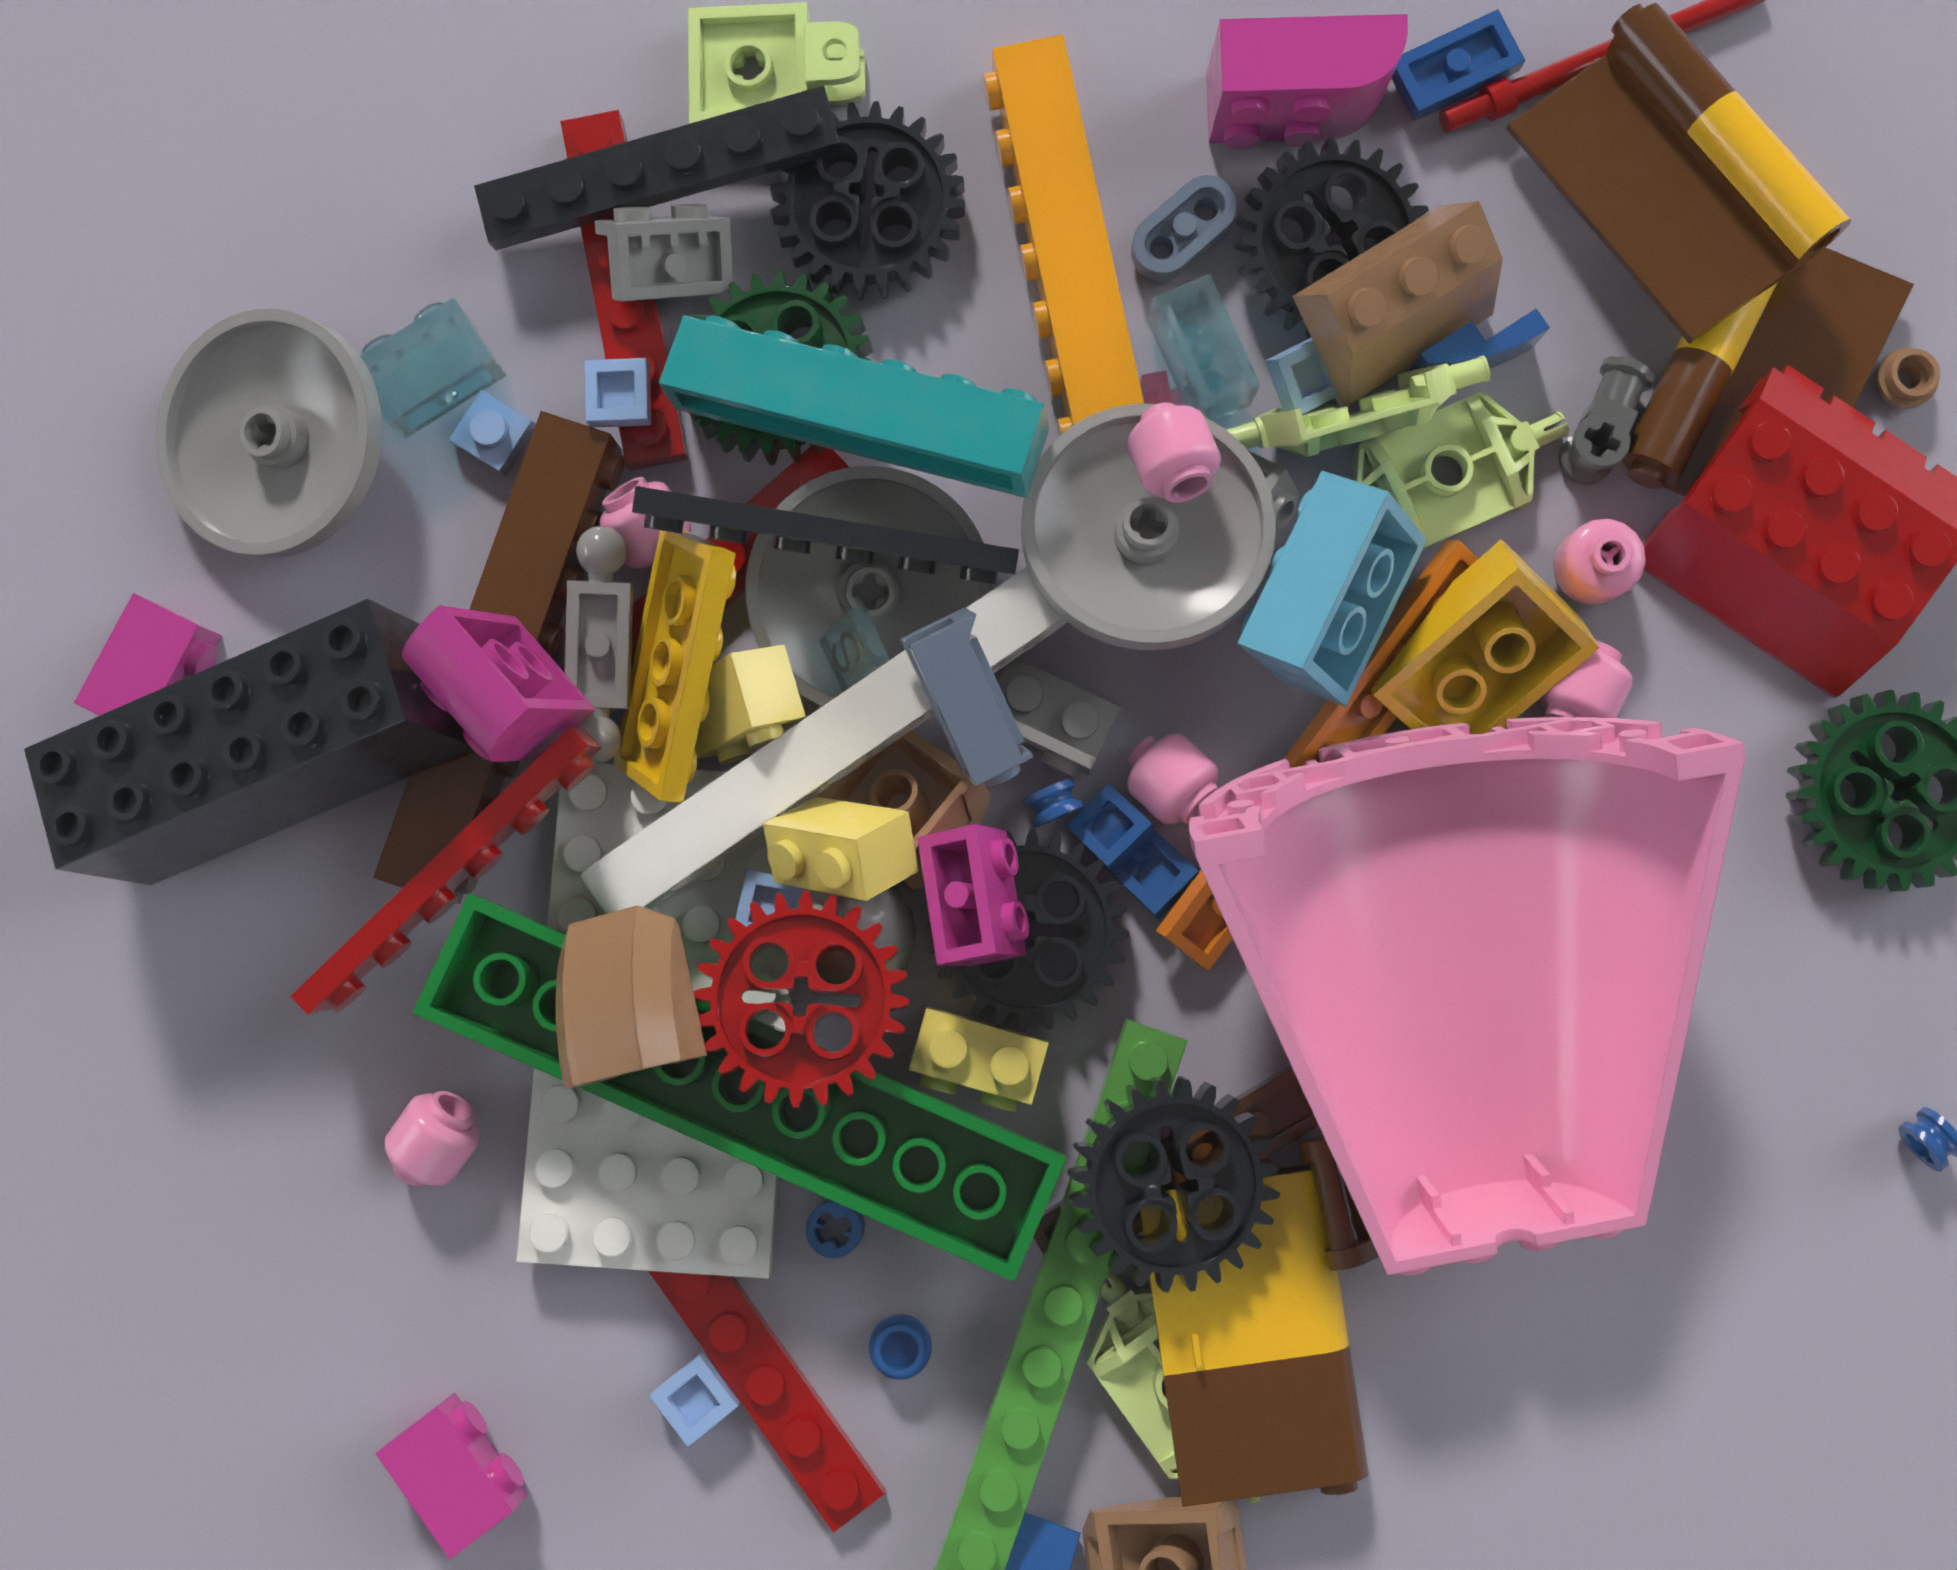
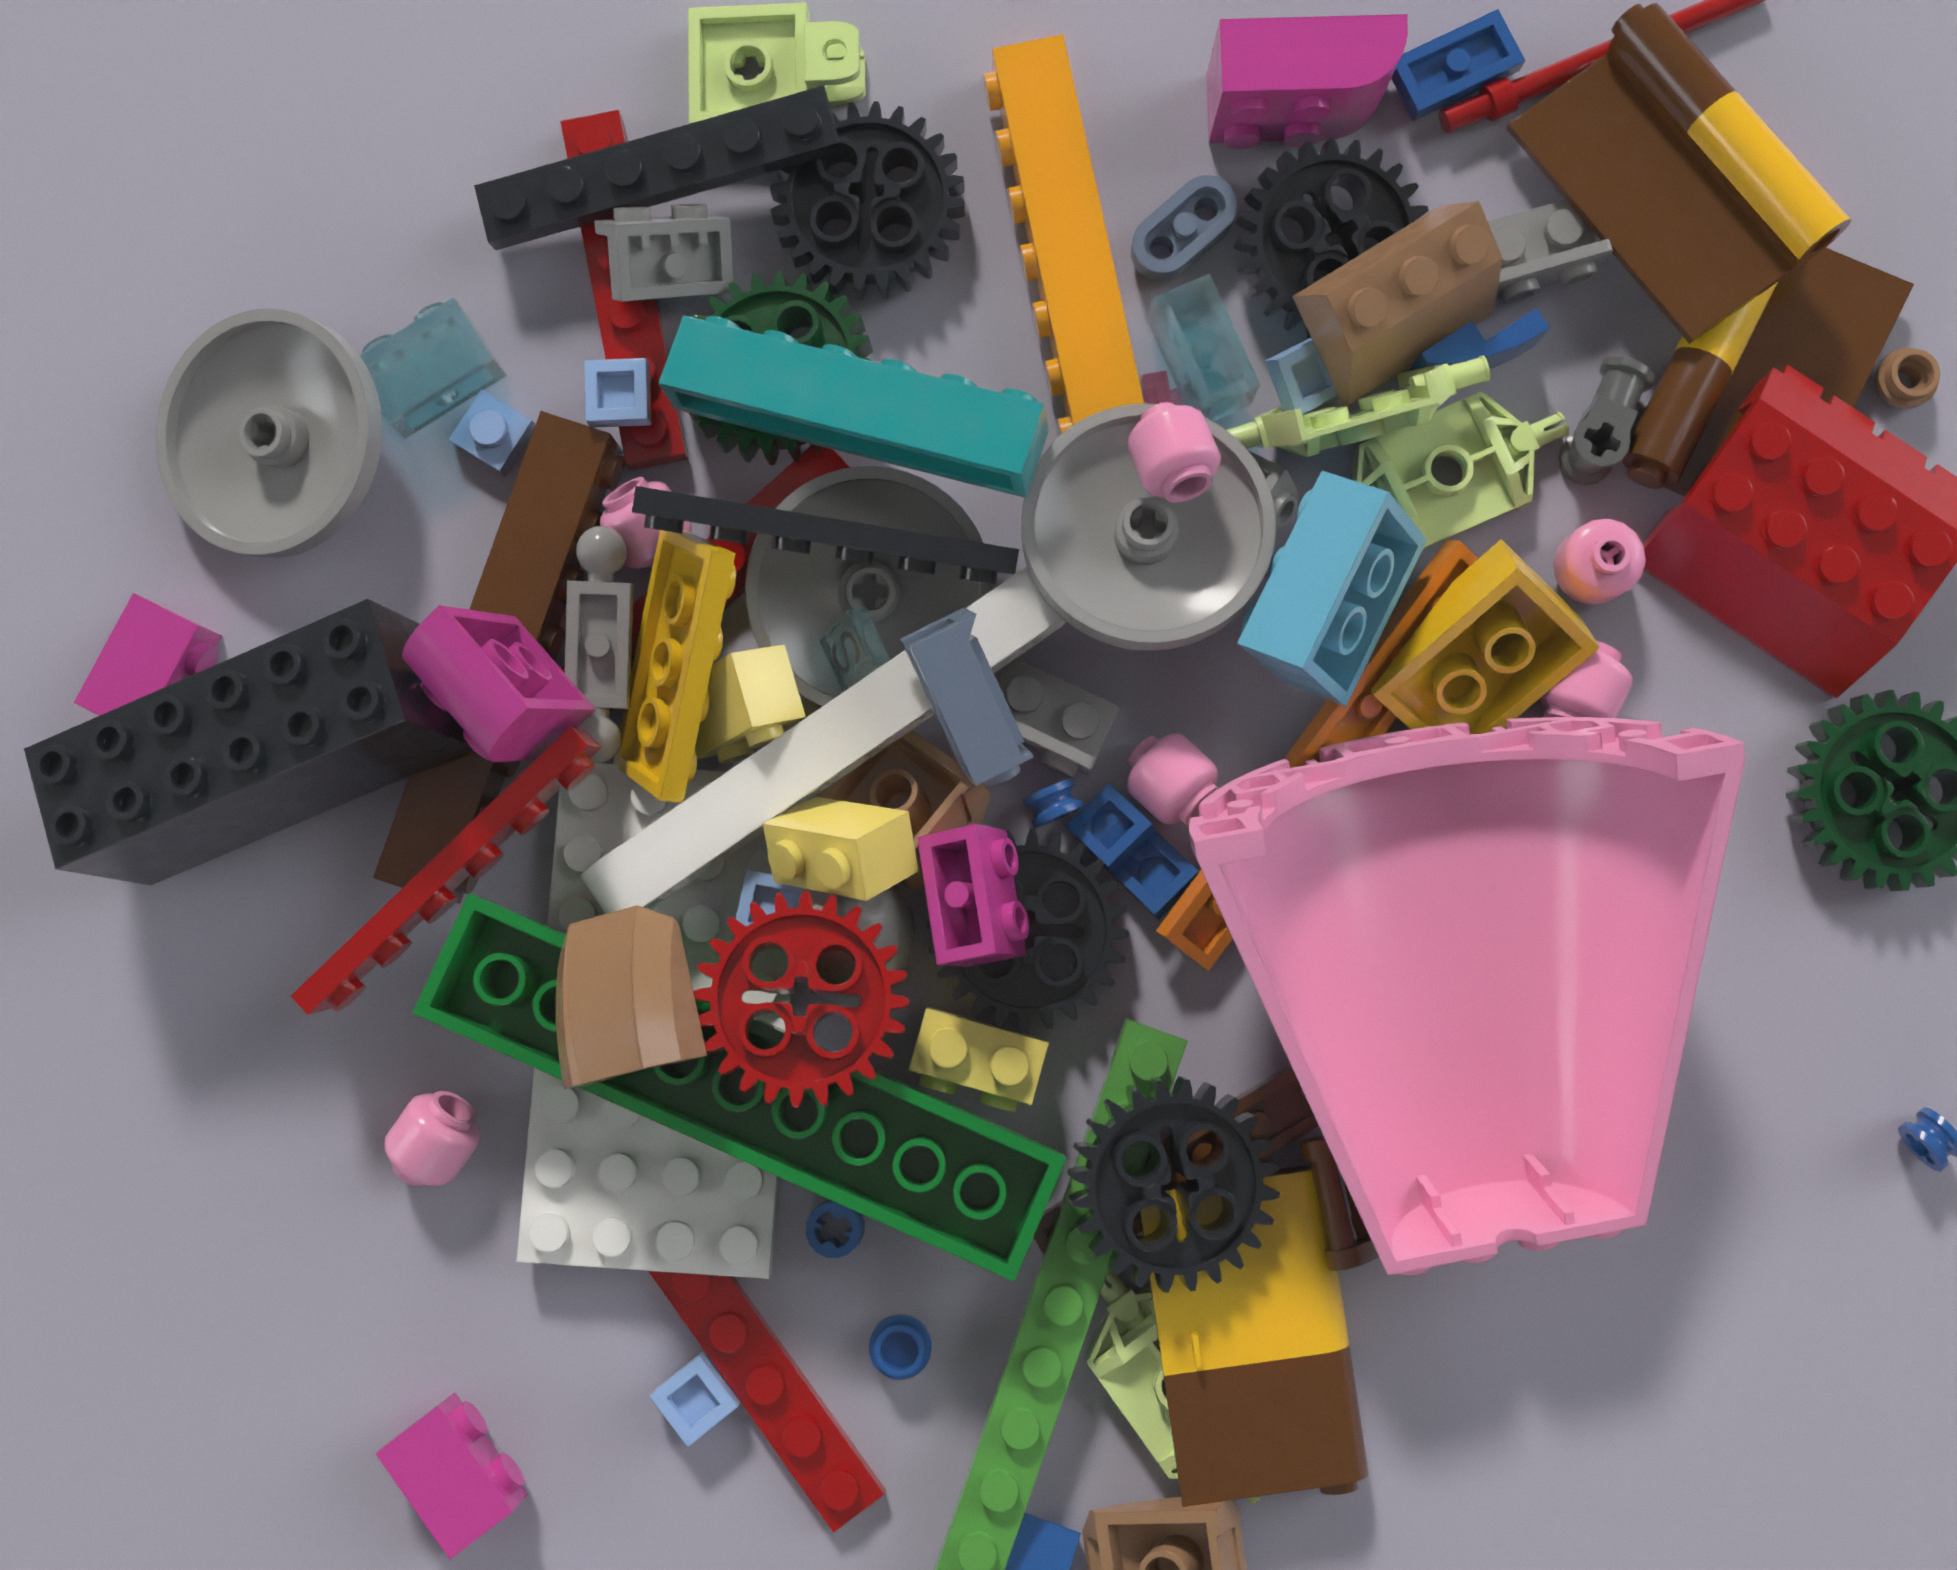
none -> light grey bracket [1488,199,1613,304]

